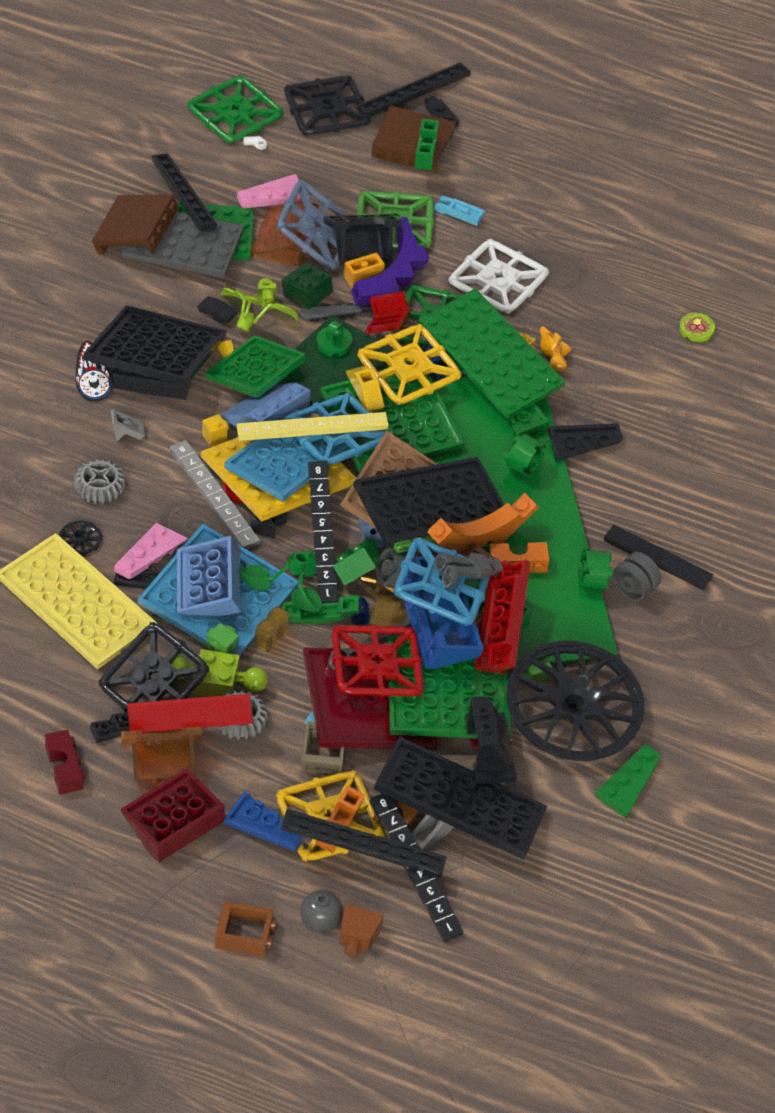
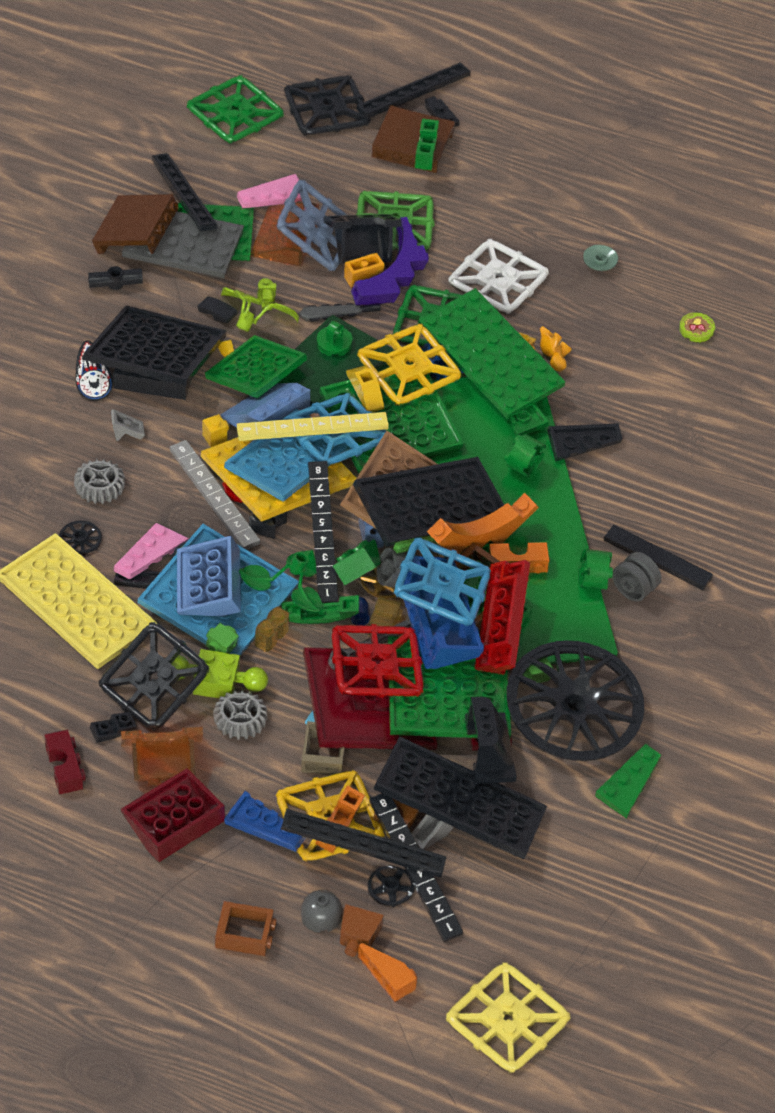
red slope [127,694,254,734] -> none
white arm [244,136,267,150] -> none
dark green brick [281,262,334,310] -> none
red plate [365,291,411,334] -> none
dark grey piece [434,553,503,587] -> none
medium azure hinge [435,196,485,226] -> none
none -> black piece [88,266,143,290]
none -> orange slope [358,943,417,1002]
none -> black wheel [367,865,414,907]
none -> light yellow plate [446,962,570,1073]
none -> sand green dish [583,245,618,271]

